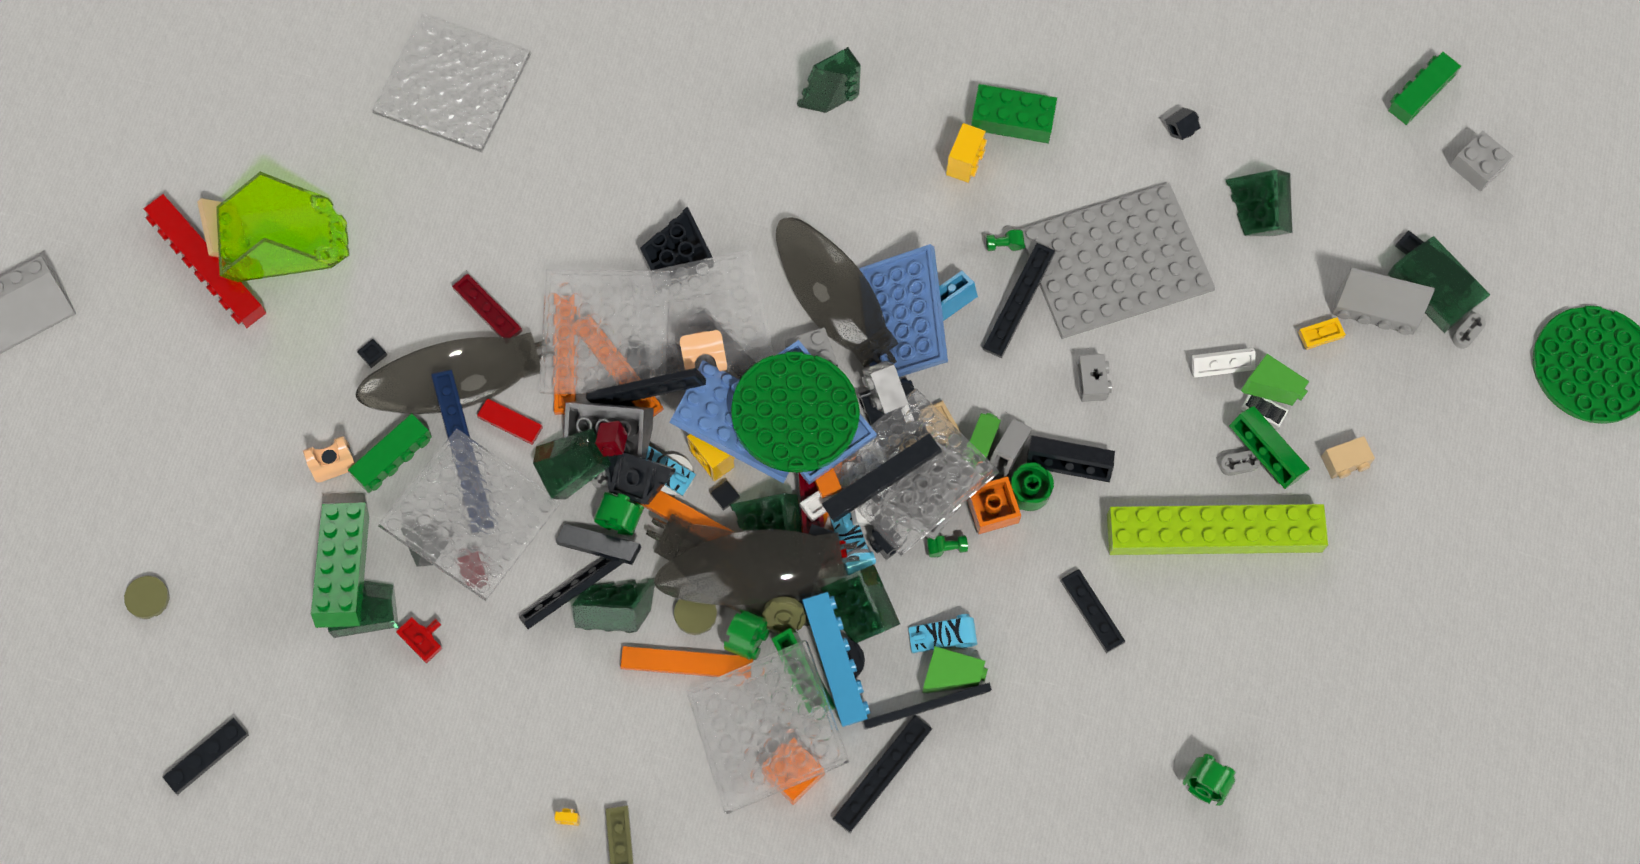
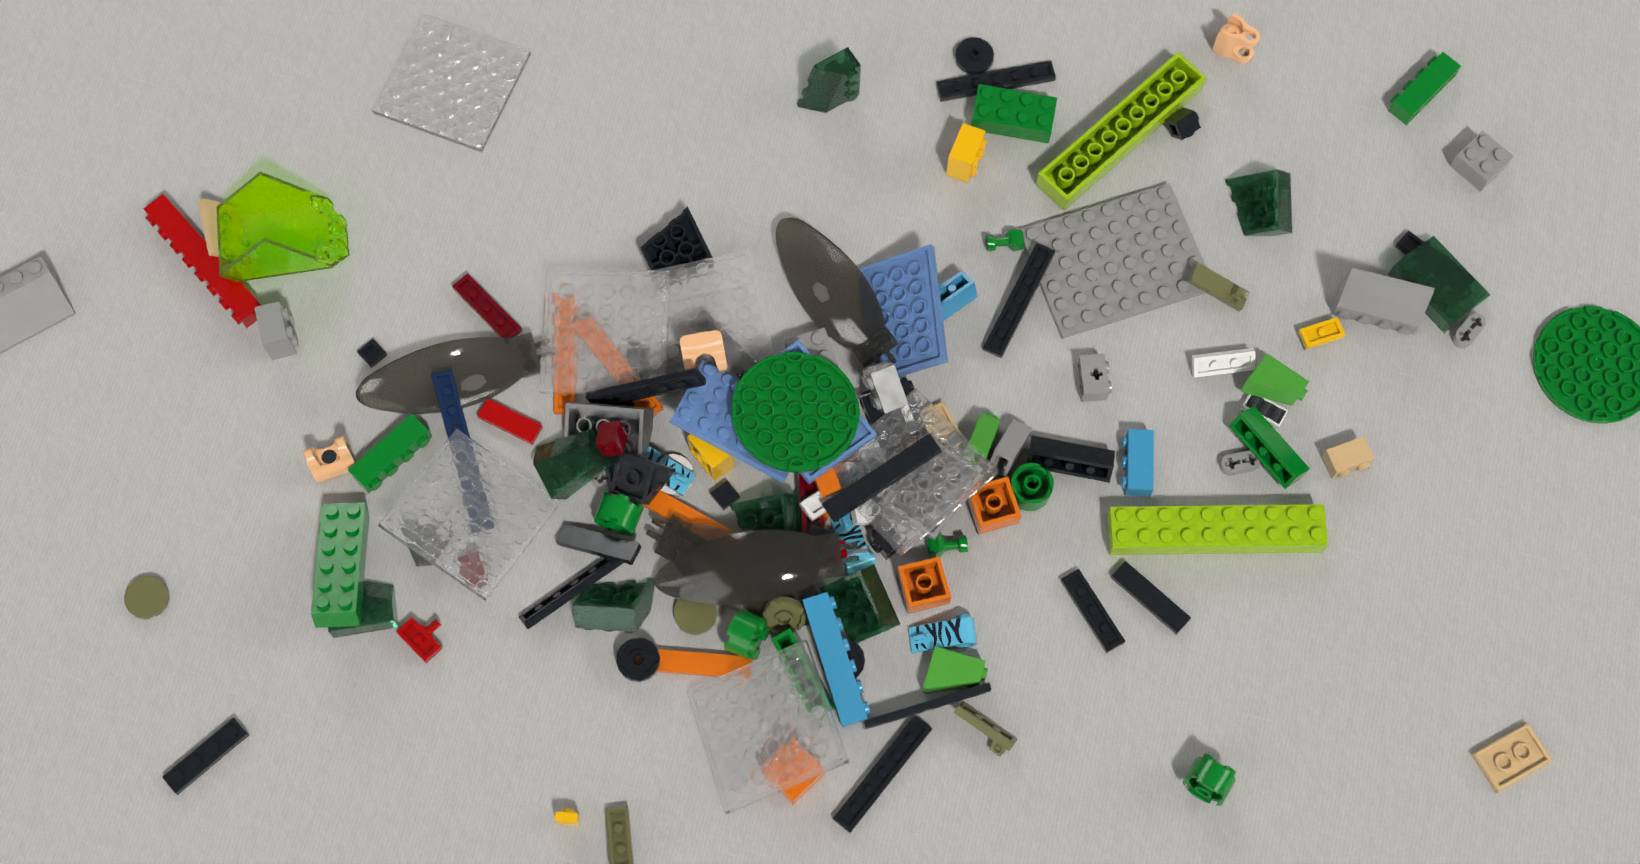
none -> light grey brick [254,301,299,360]
none -> black plate [616,638,660,682]
none -> orange brick [897,557,951,614]
none -> black tile [936,61,1056,102]
none -> olive hinge [954,702,1018,756]
none -> black plate [955,37,994,75]
none -> lime brick [1036,52,1207,211]
none -> black tile [1111,561,1191,635]
none -> dark azure brick [1121,429,1154,497]
none -> olive hinge [1187,263,1249,311]
none -> light nougat piece [1212,13,1260,64]
none -> tan tile [1471,723,1553,794]

